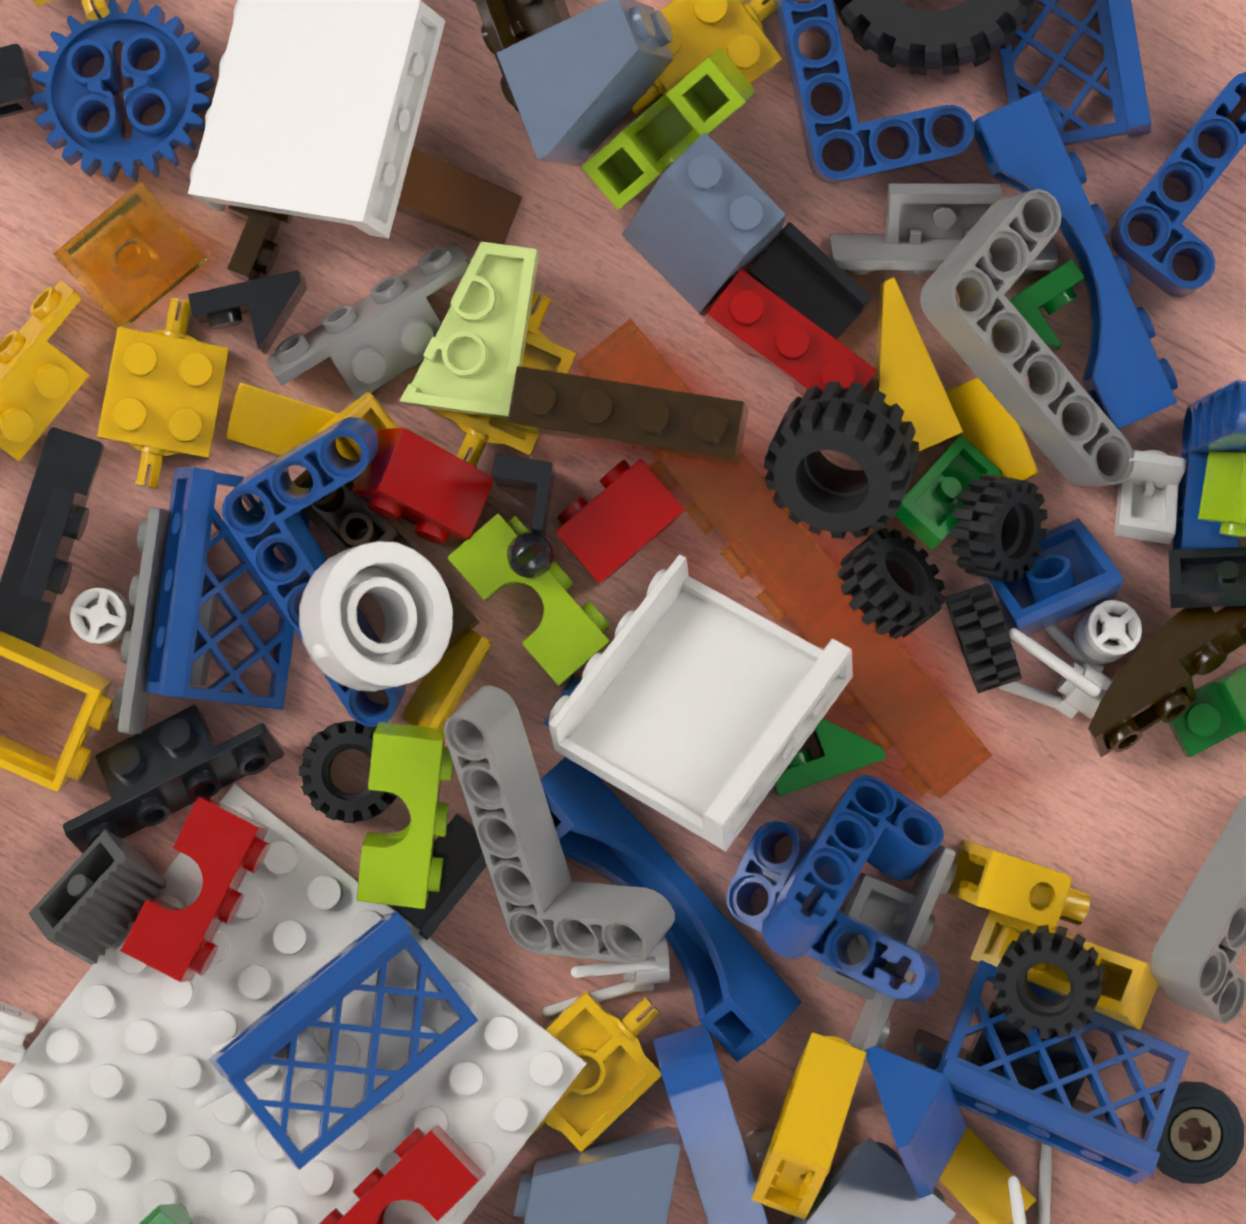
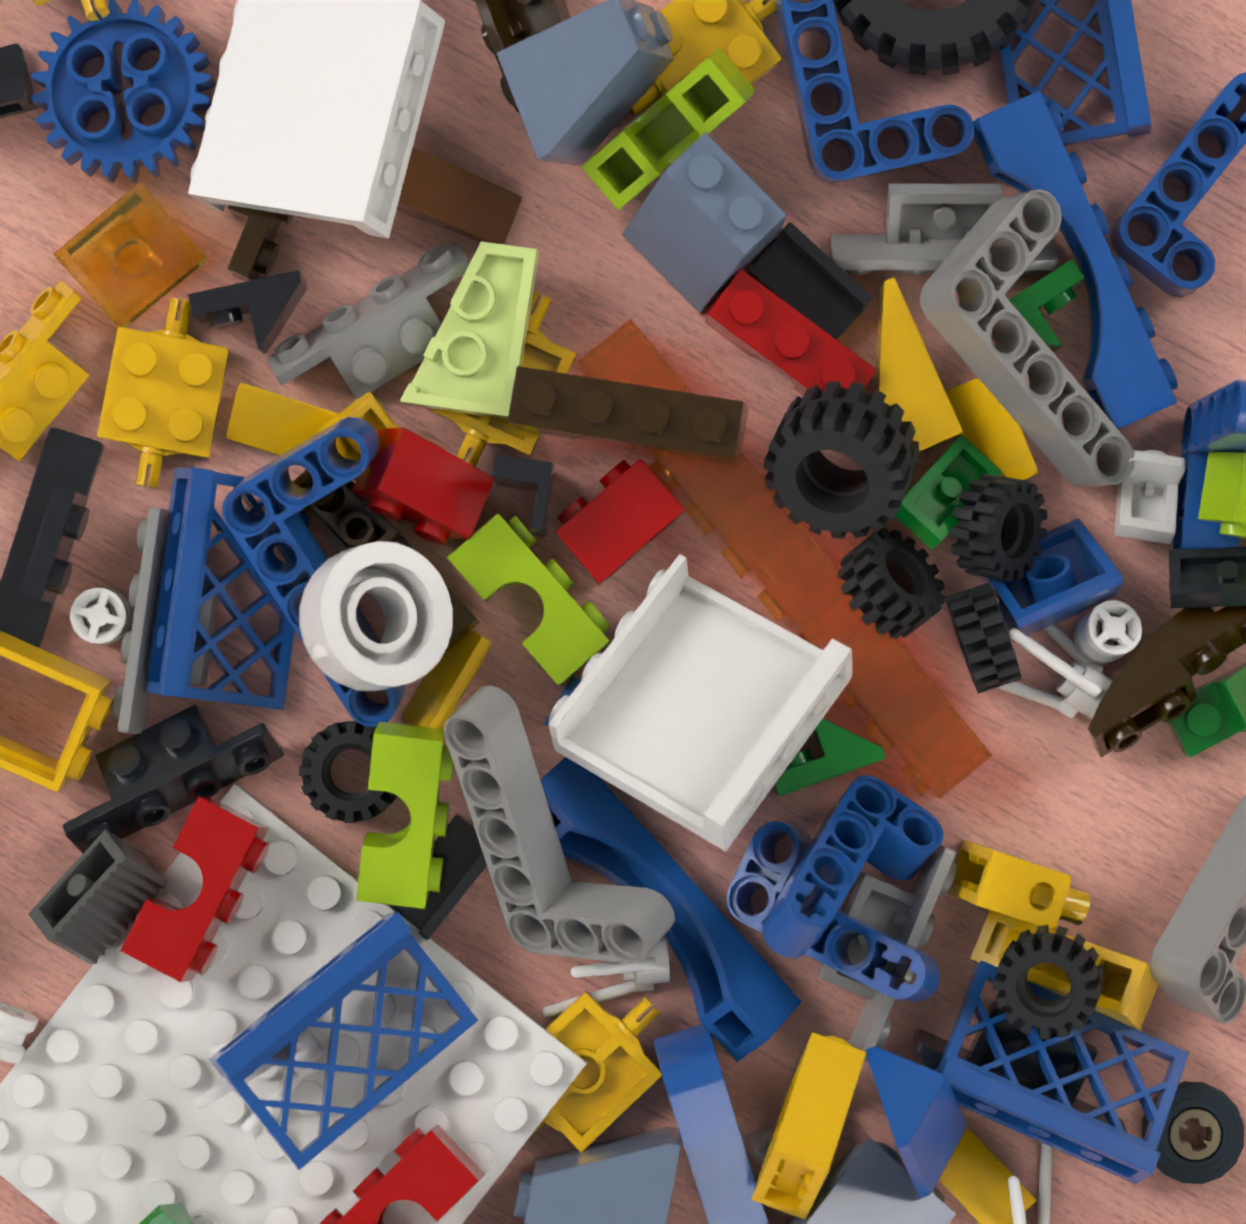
black hinge [507,532,553,579] -> none

